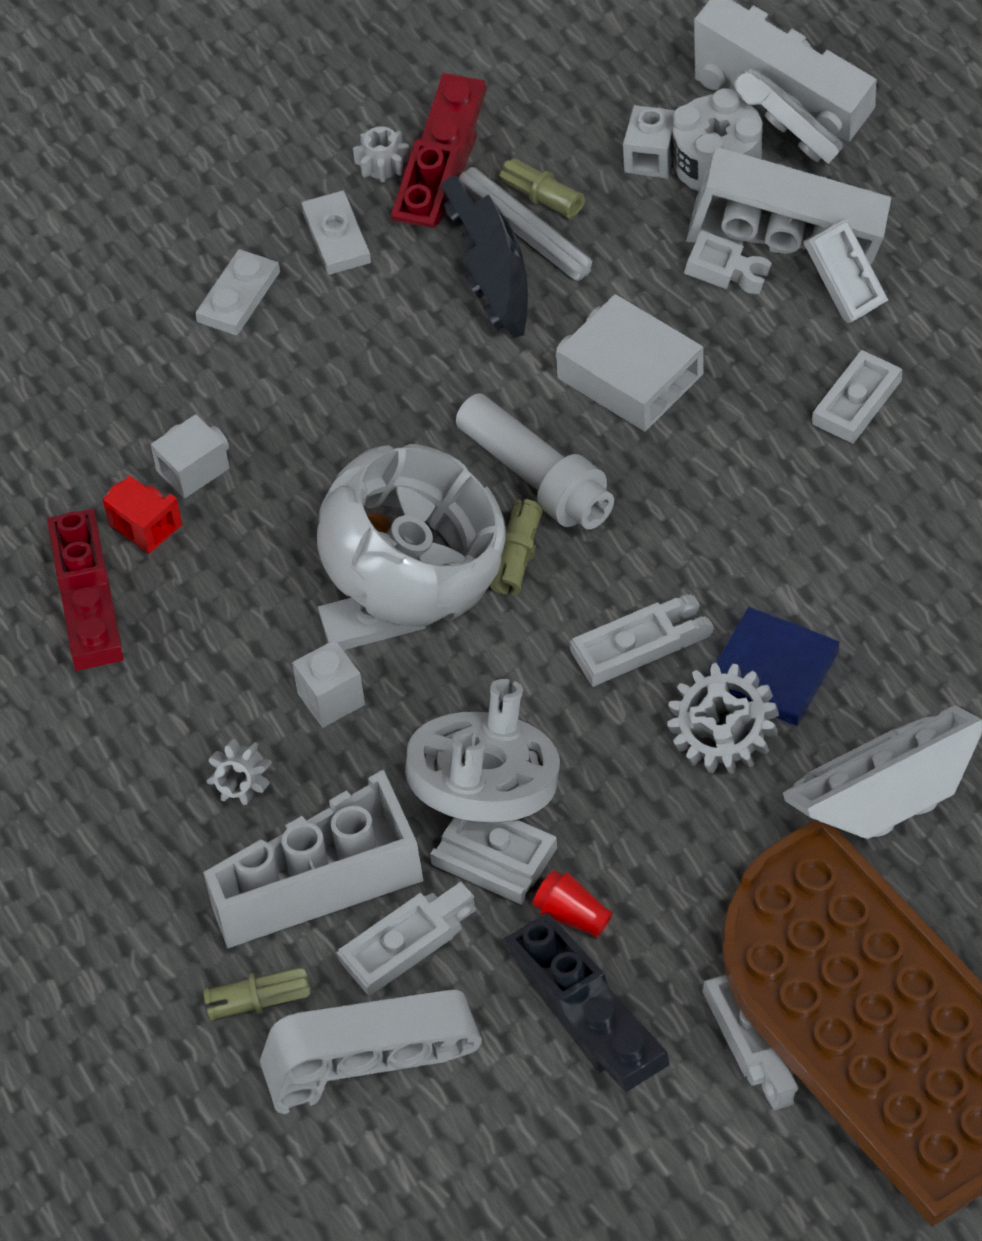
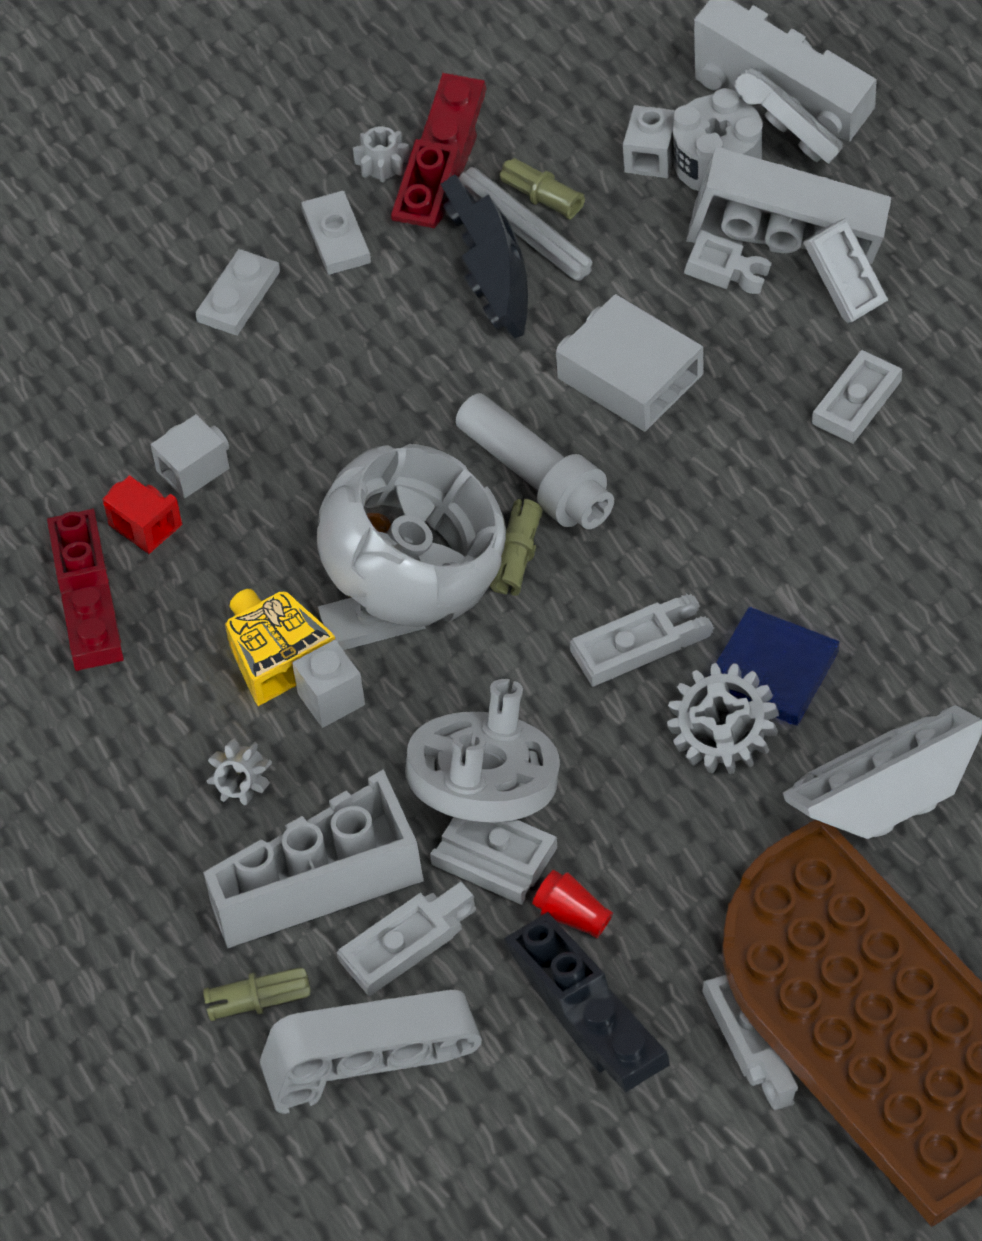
none -> yellow torso [225,589,335,706]

